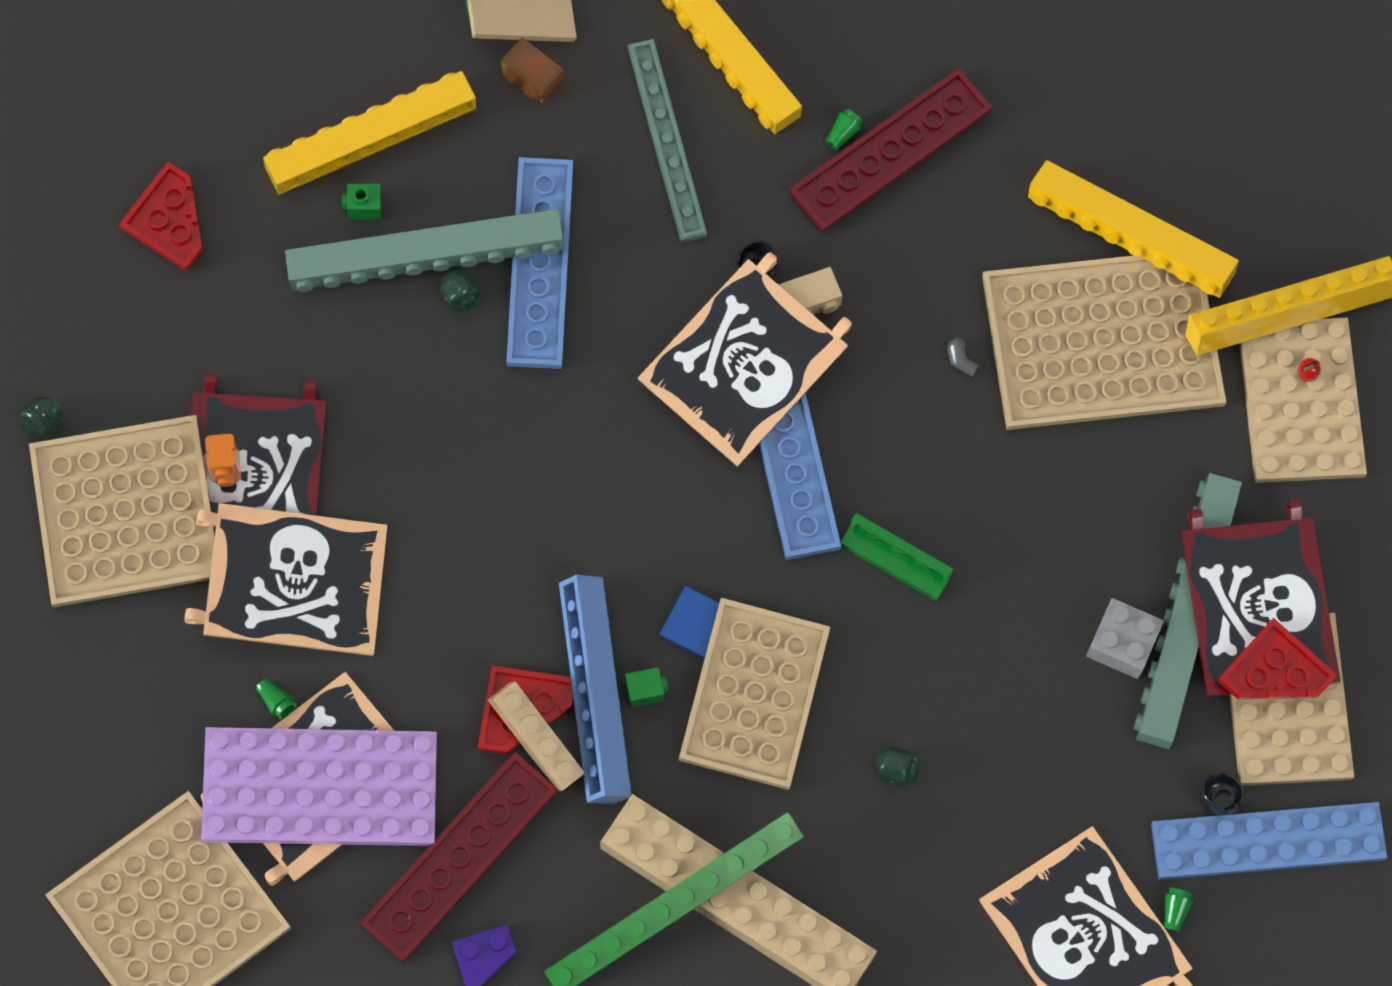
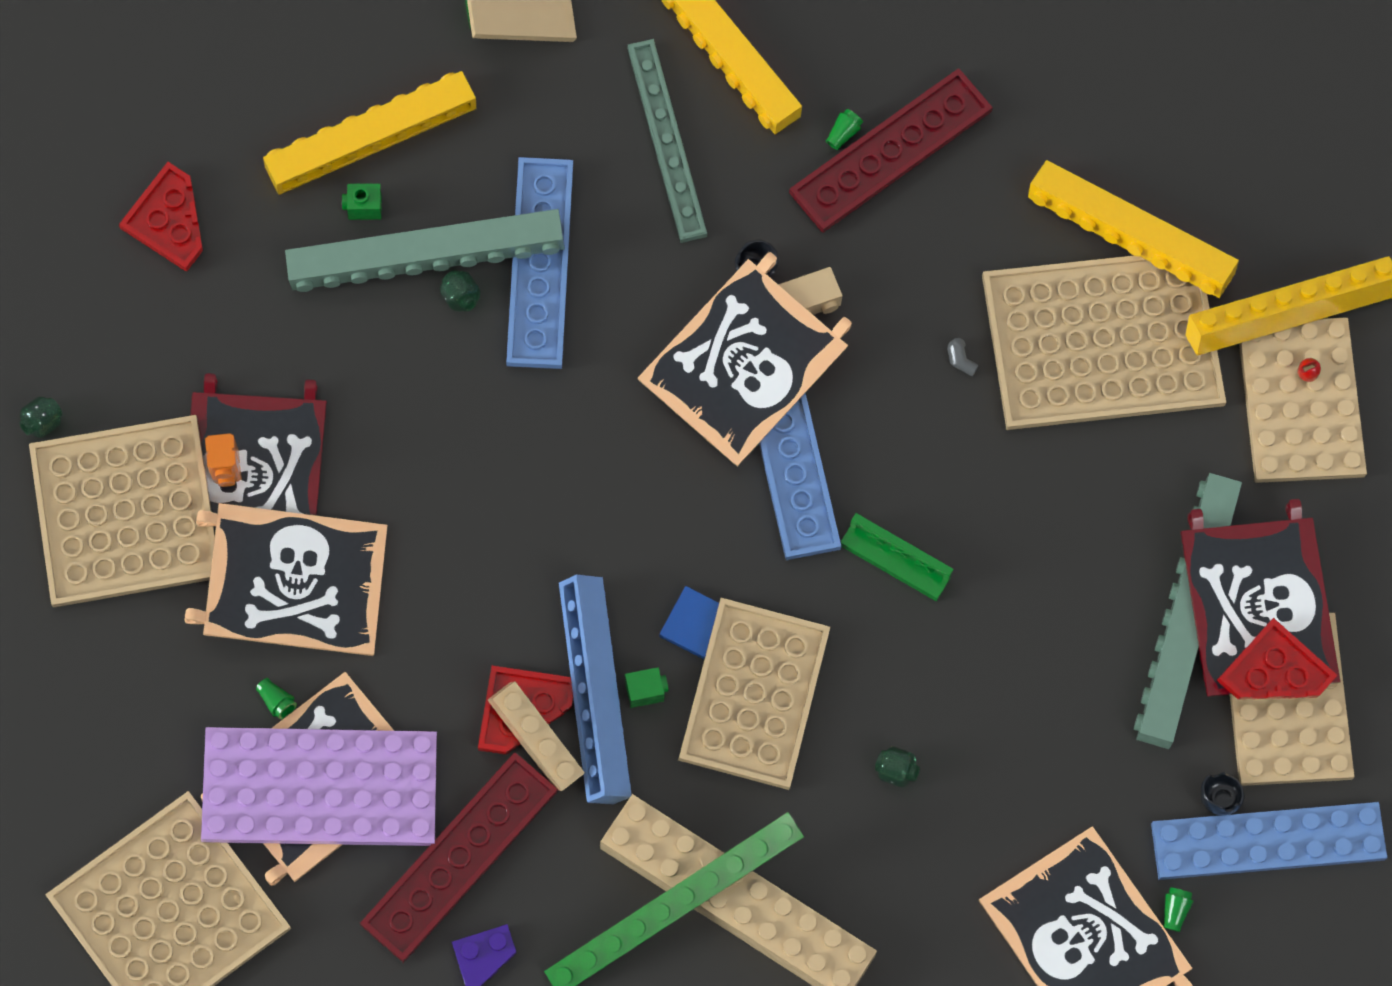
clear orange brick [501,38,564,103] -> none
light grey brick [1086,598,1164,679] -> none

